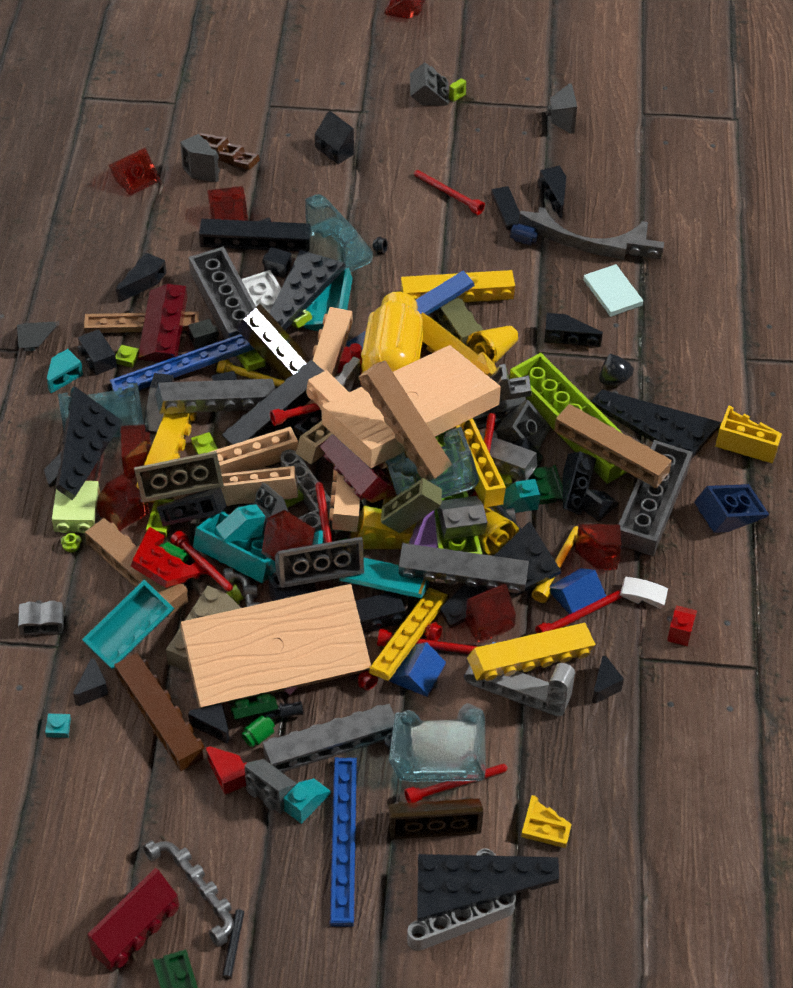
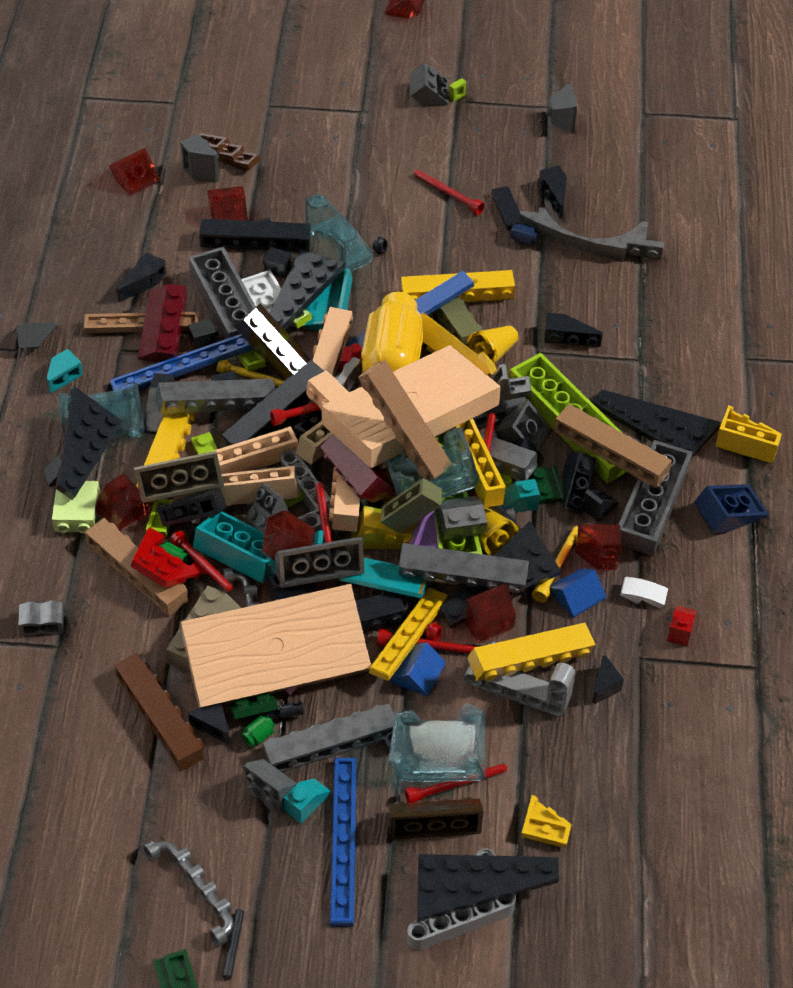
teal plate [45,714,71,738] -> none
lime plate [61,533,81,552] -> none
black slope [73,658,108,706] -> none
black brick [77,329,117,375] -> none
teal slope [82,579,174,670] -> none
dark red slope [87,867,179,973] -> none
lime plate [116,345,139,368] -> none
clear red slope [120,424,151,483] -> none
red slope [206,746,247,795] -> none
teal slope [215,504,265,543] -> none
lime plate [226,584,244,604] -> none
black slope [315,111,354,164] -> none
red plate [358,670,378,690] -> none
red piece [535,590,622,634] -> none
light aqua tile [583,264,643,317] -> none
black piece [599,354,634,386] -> none

